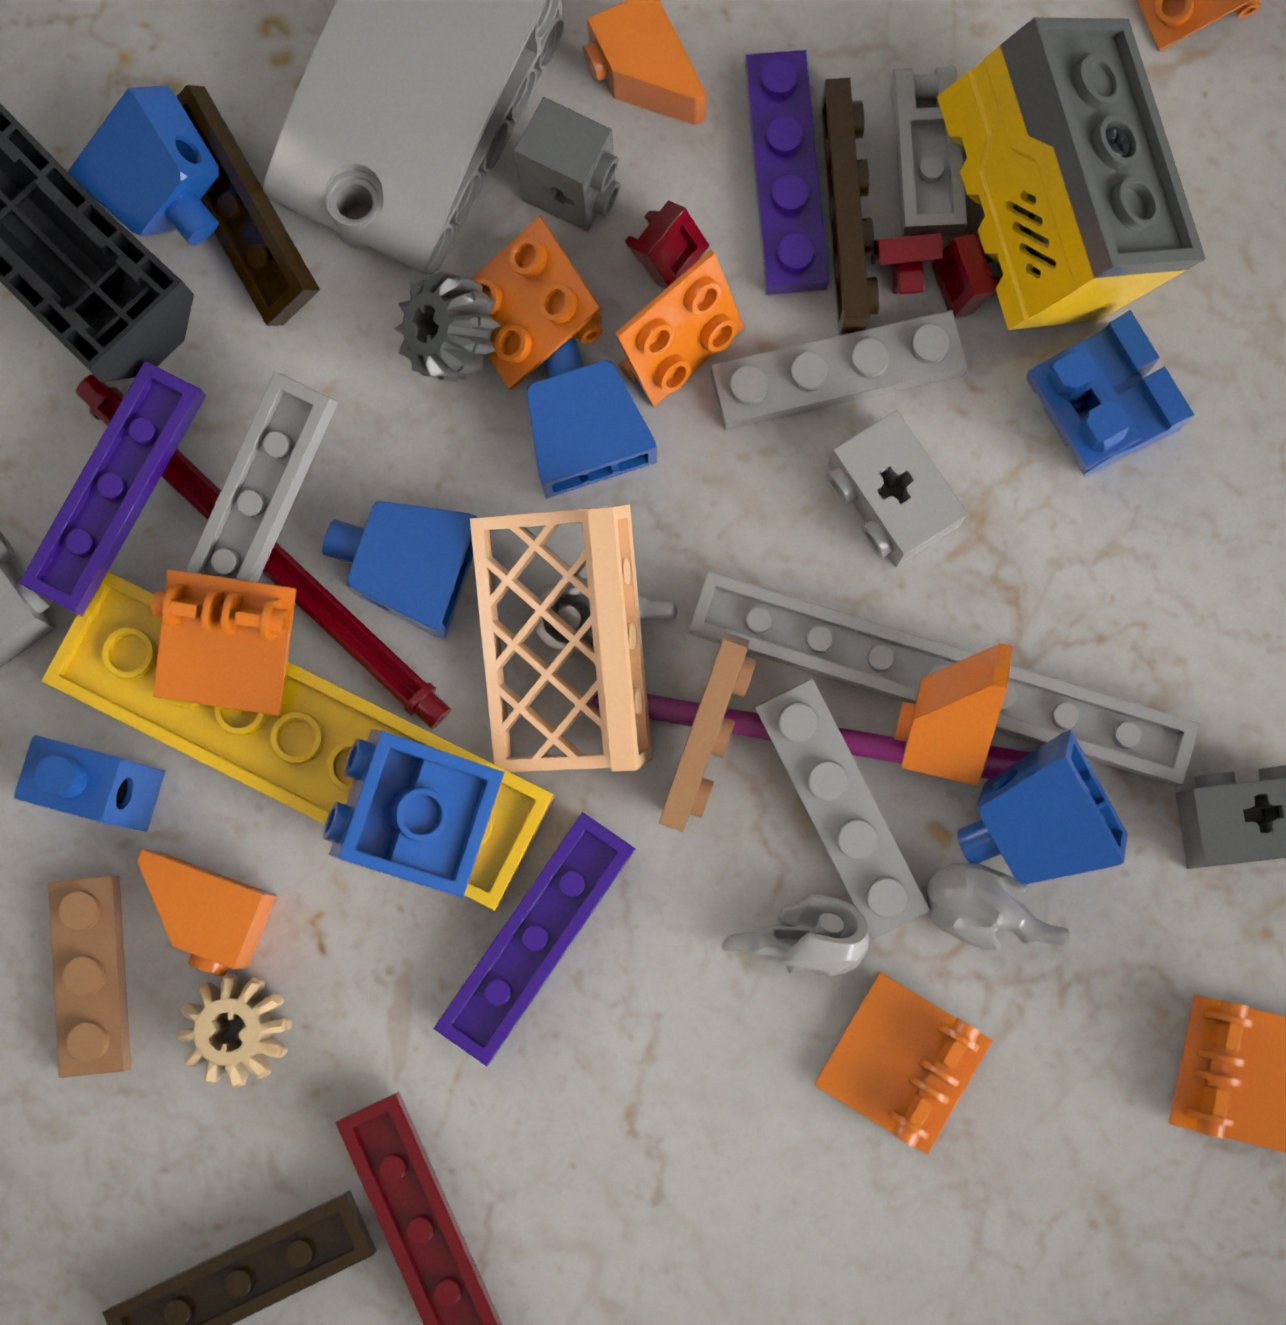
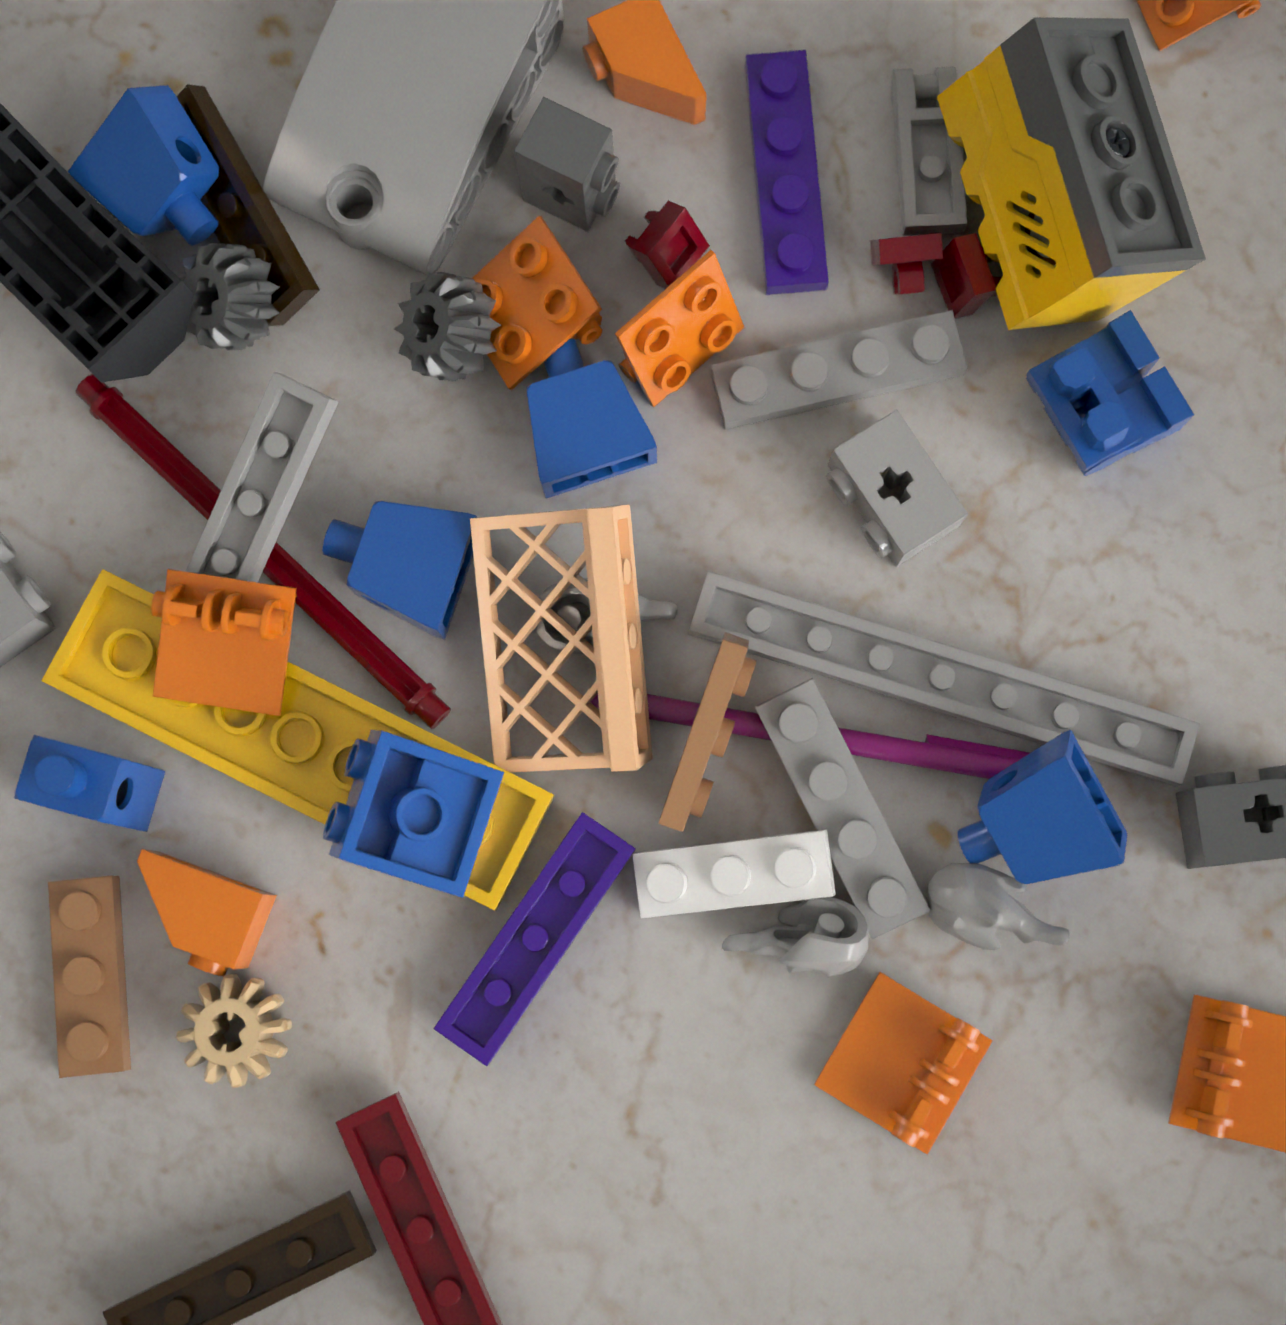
dark purple plate [18,361,206,617] -> none
dark brown plate [820,78,879,336] -> none
orange slope [894,643,1013,786] -> none
none -> dark grey gear [180,243,280,350]
none -> white plate [632,829,836,918]

